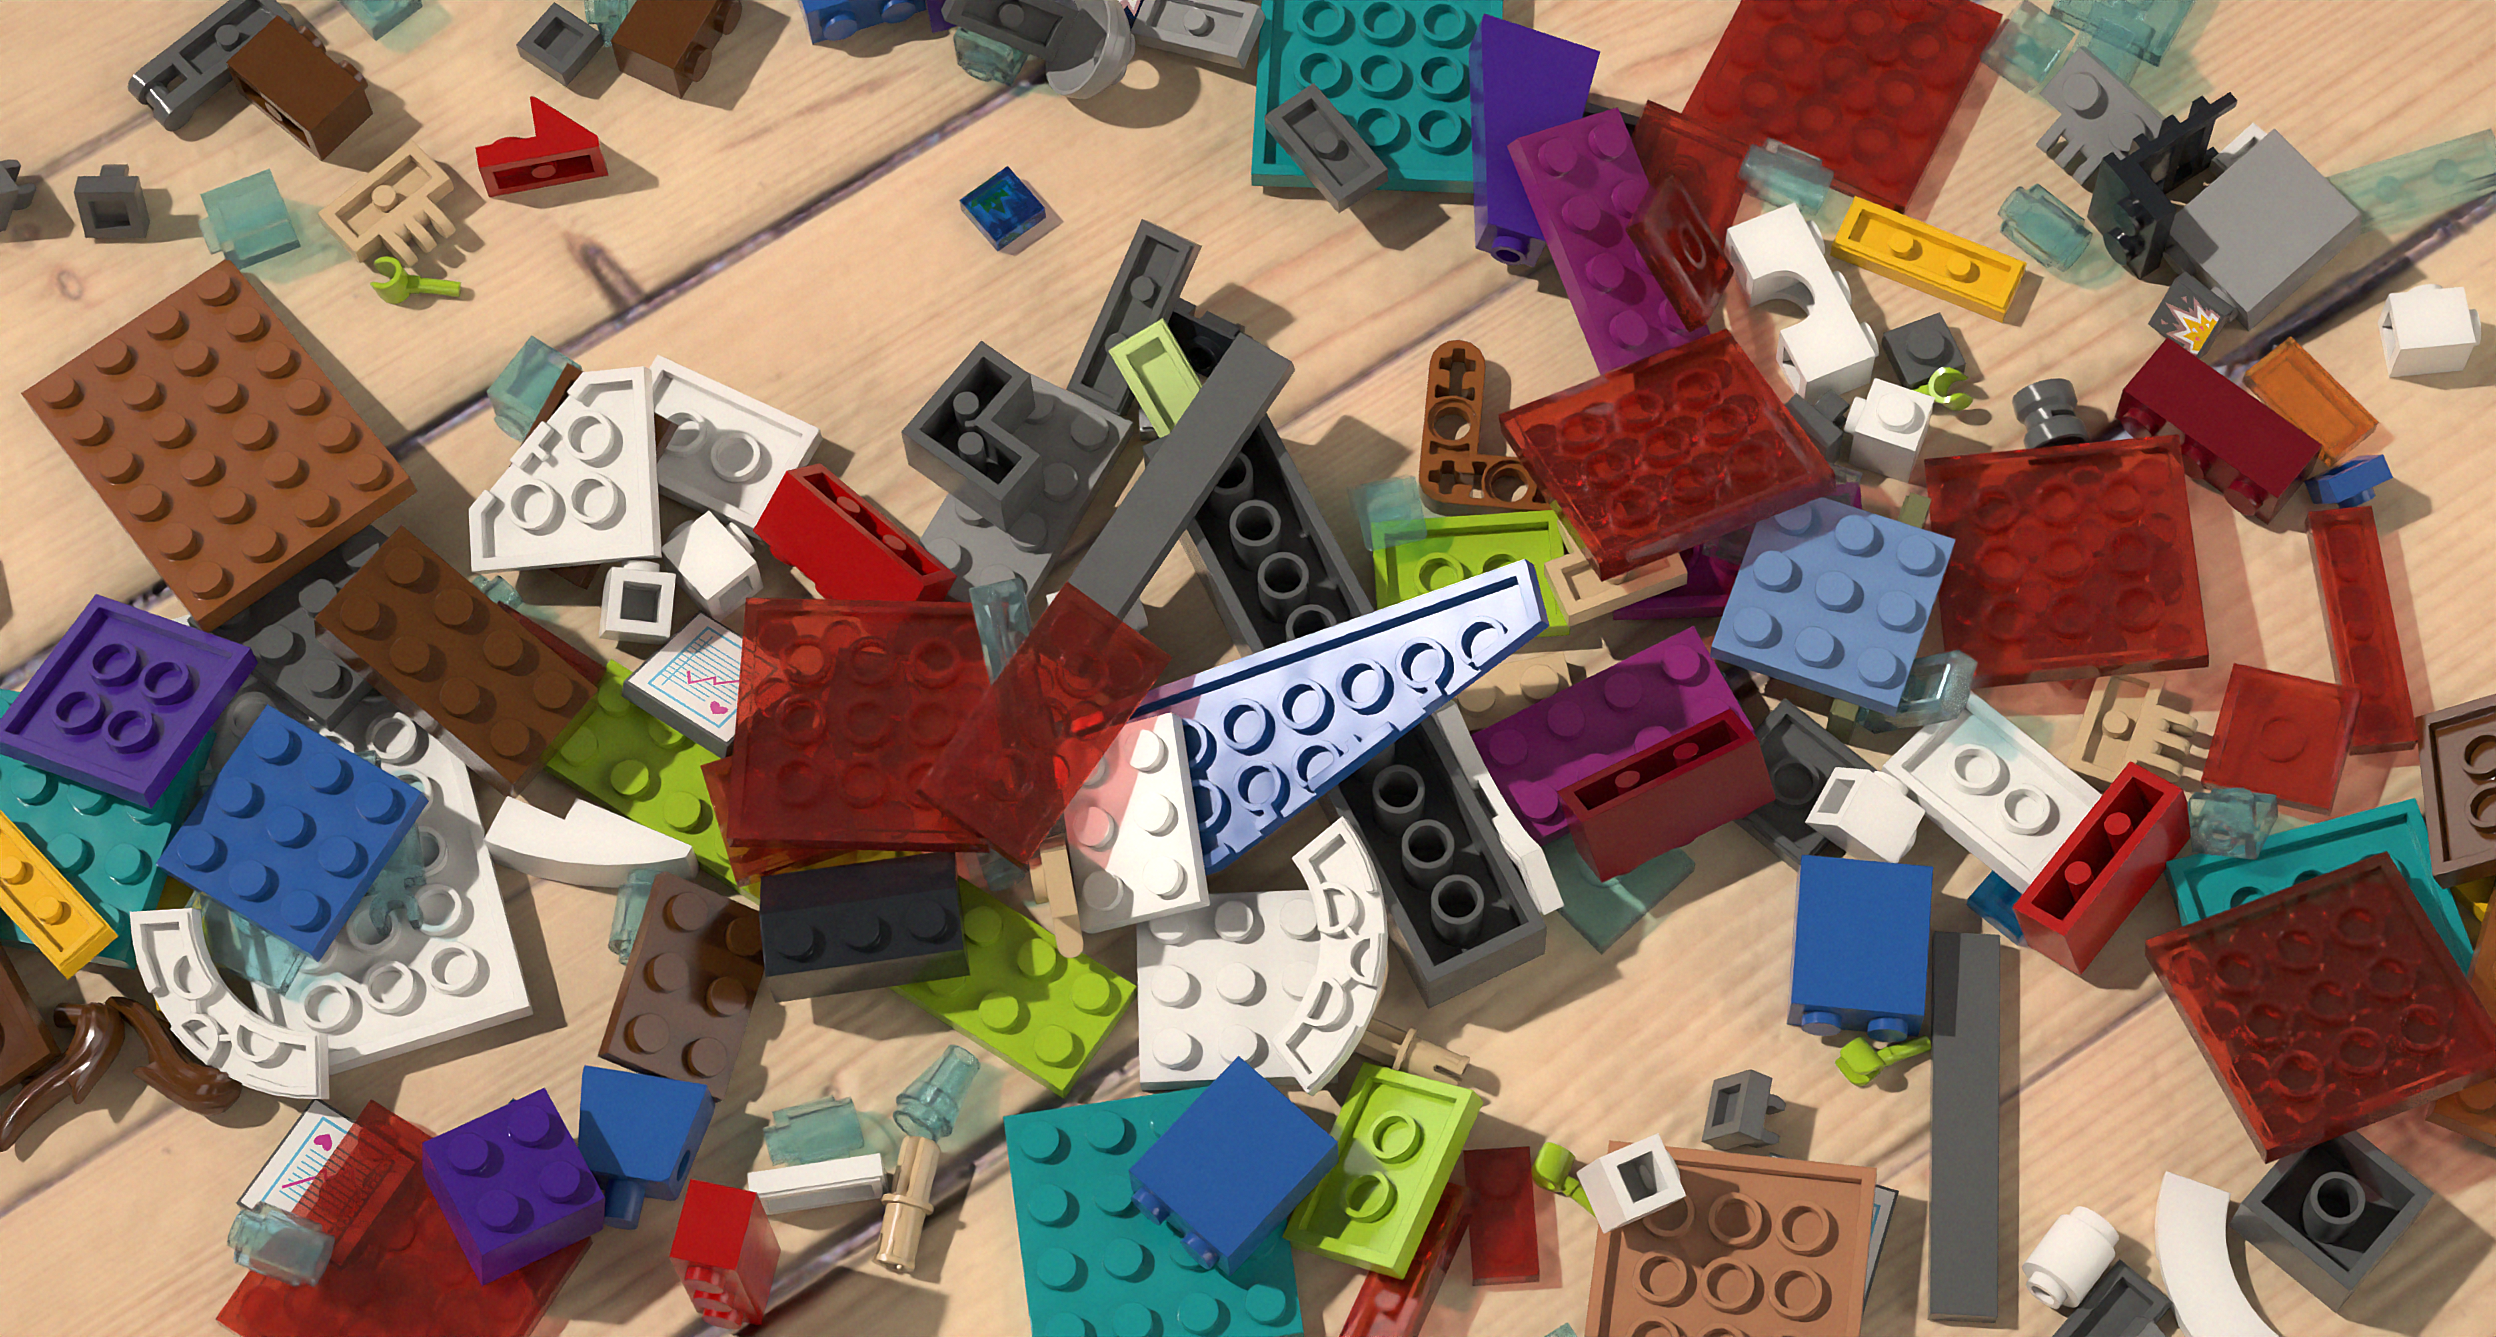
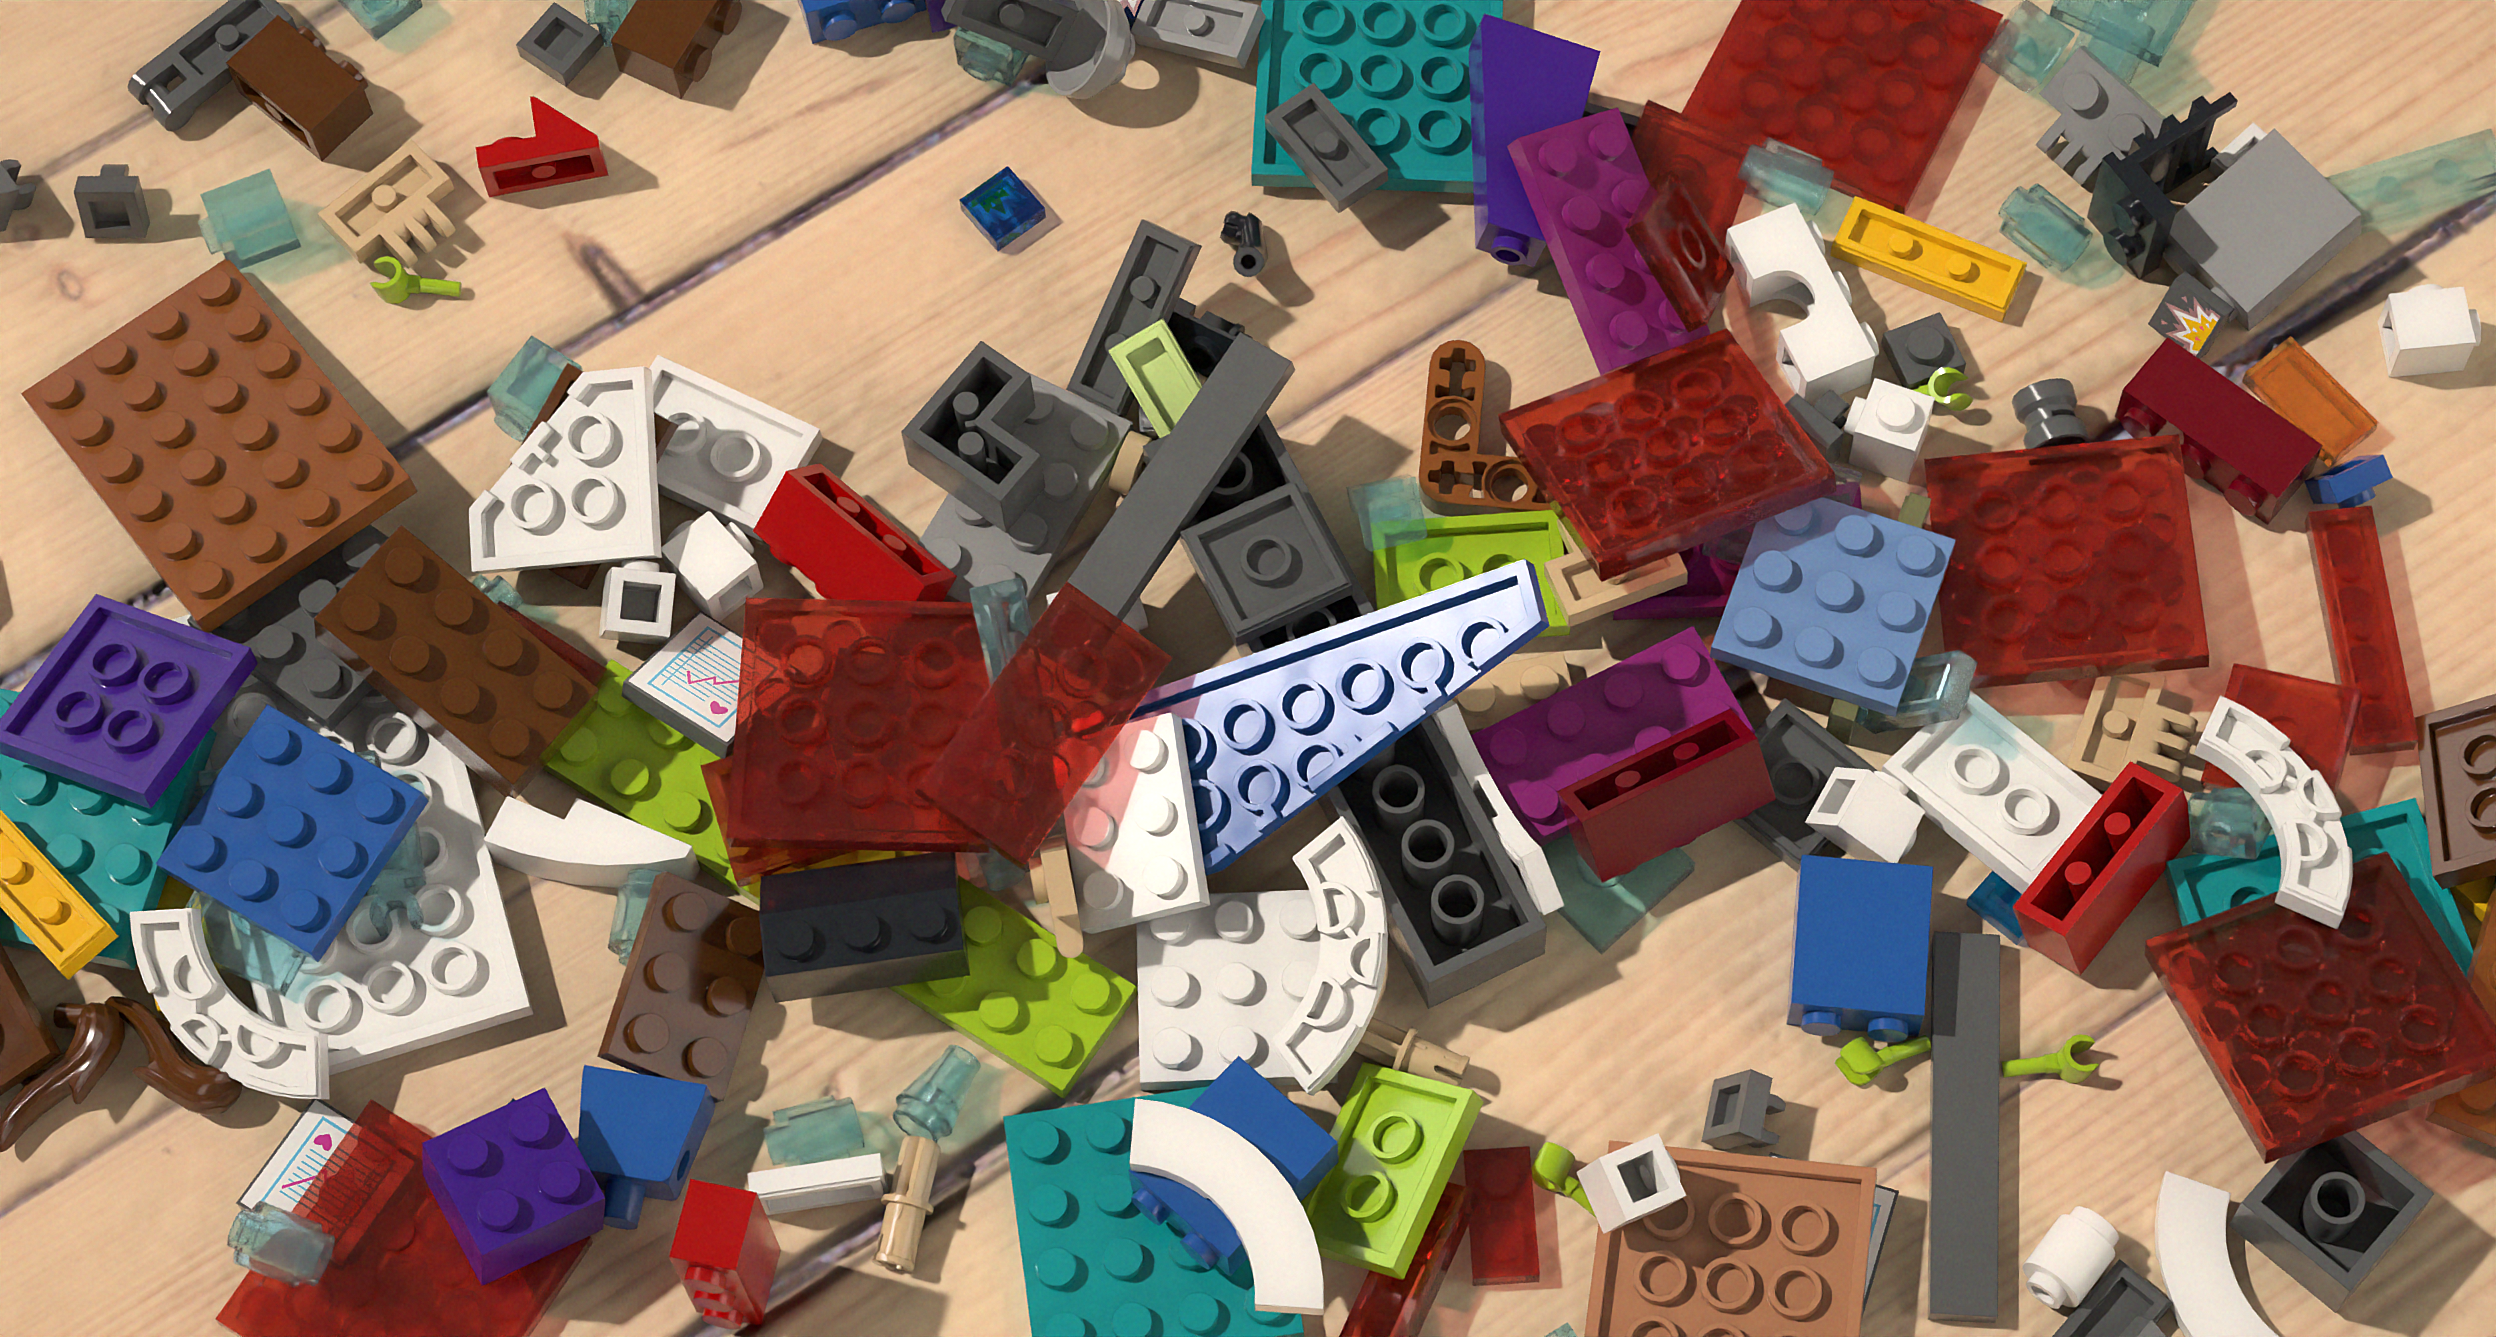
none -> tan tile [1108,430,1152,496]
none -> white tile [1129,1099,1324,1315]
none -> dark grey tile [1180,480,1353,647]
none -> black arm [1220,211,1268,277]
none -> lime hand [2001,1034,2099,1084]
none -> white tile [2194,695,2353,929]

